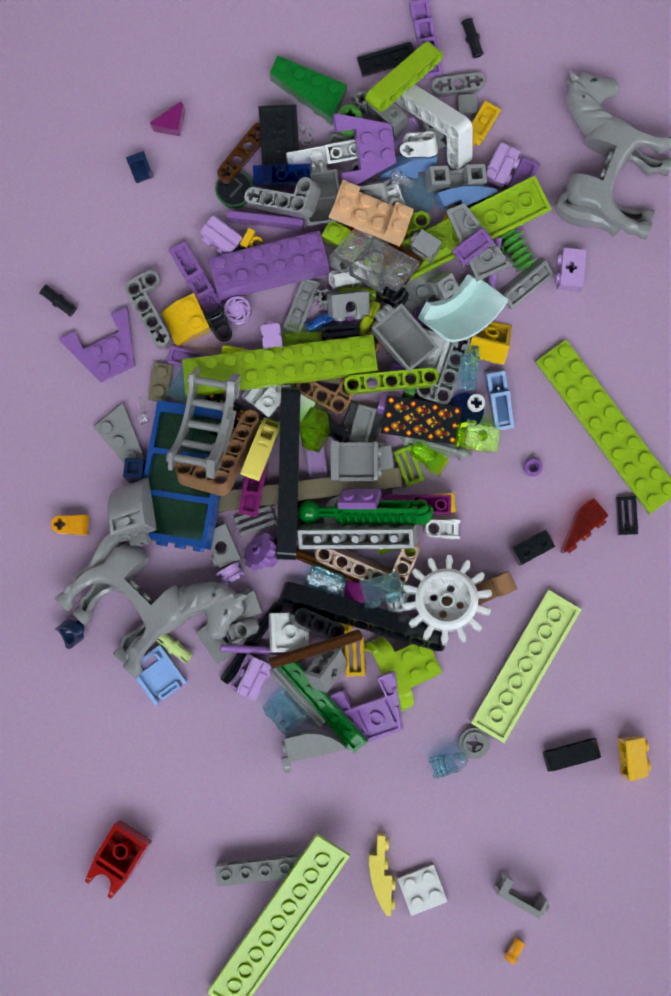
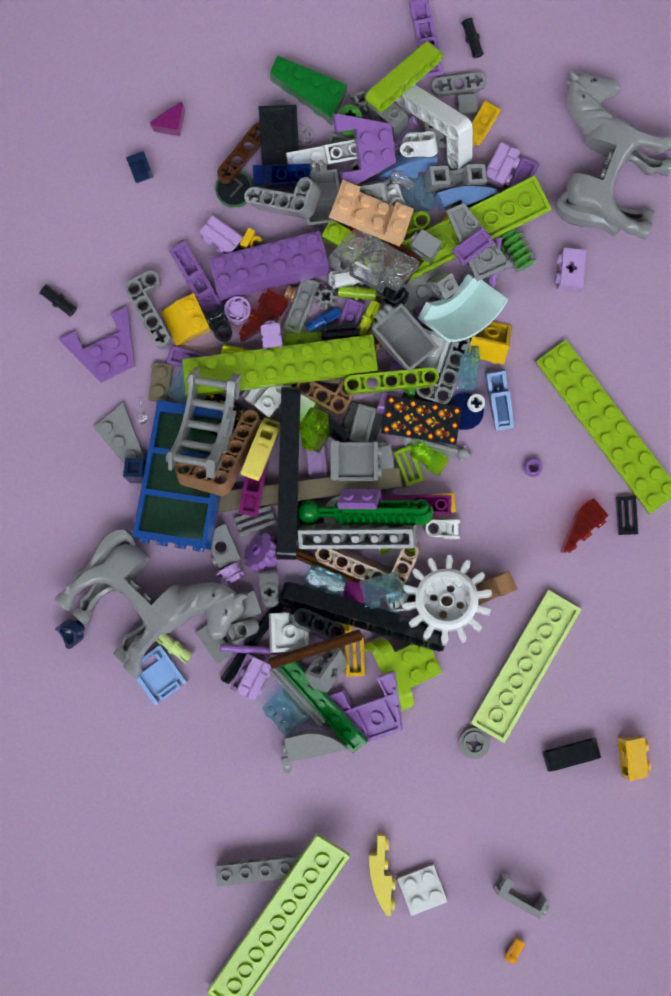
light orange piece [51,515,89,535] -> none
red brick [85,820,152,899] -> none
light grey piece [108,477,157,547] -> none
medium lavender tile [227,210,303,231] -> none
light grey brick [327,290,370,321] -> none
black tile [357,42,414,77] -> none
clear light blue piece [428,752,468,779] -> none
clear neon green brick [455,420,500,453] -> none
light grey slope [499,258,555,310] -> none
black brick [510,530,556,566] -> none
none -> clear red slope [239,289,289,343]
none -> light grey piece [258,569,279,608]
none -> medium nougat bush [284,284,298,303]

